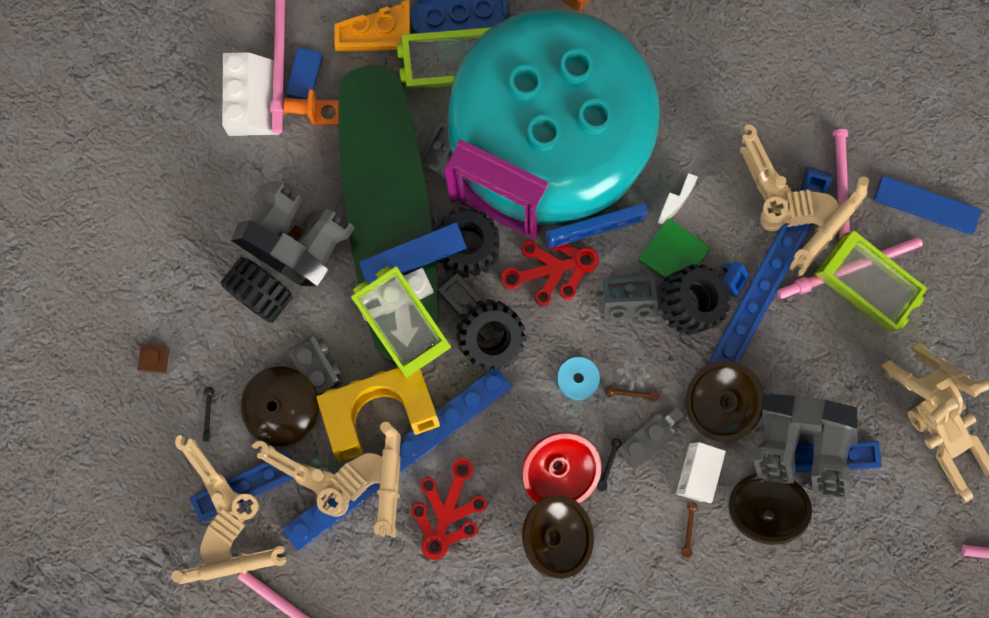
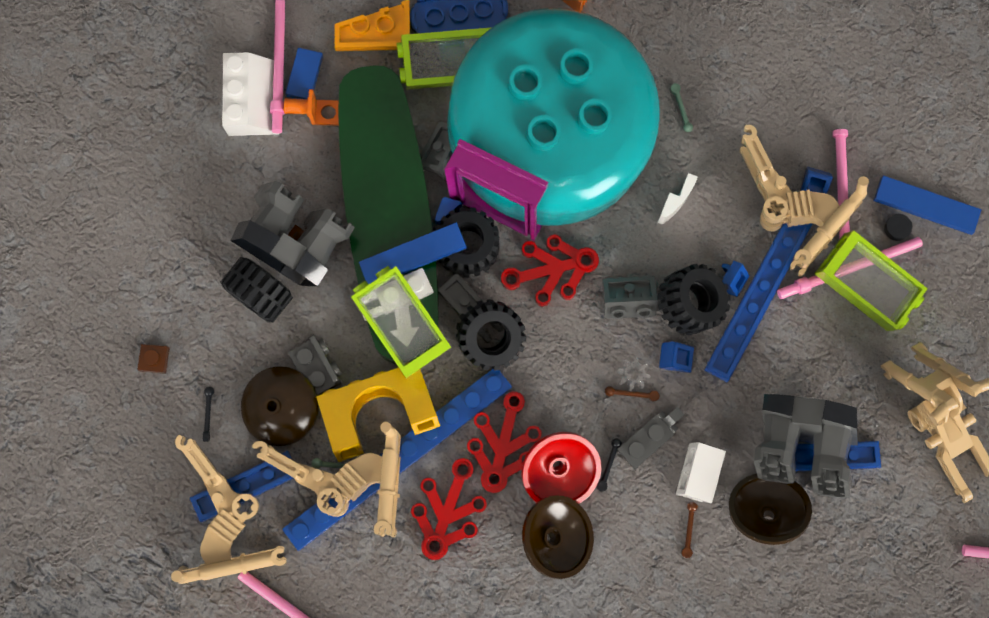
blue tile [545,203,648,249] -> none
medium azure piece [557,357,600,400] -> none
green tile [638,218,710,279] -> none
dark brown dish [686,361,764,441] -> none
none -> blue slope [435,197,462,226]
none -> red plant [467,391,542,493]
none -> blue slope [659,341,694,373]
none -> sand green hinge [670,83,693,132]
none -> black tile [884,214,913,241]

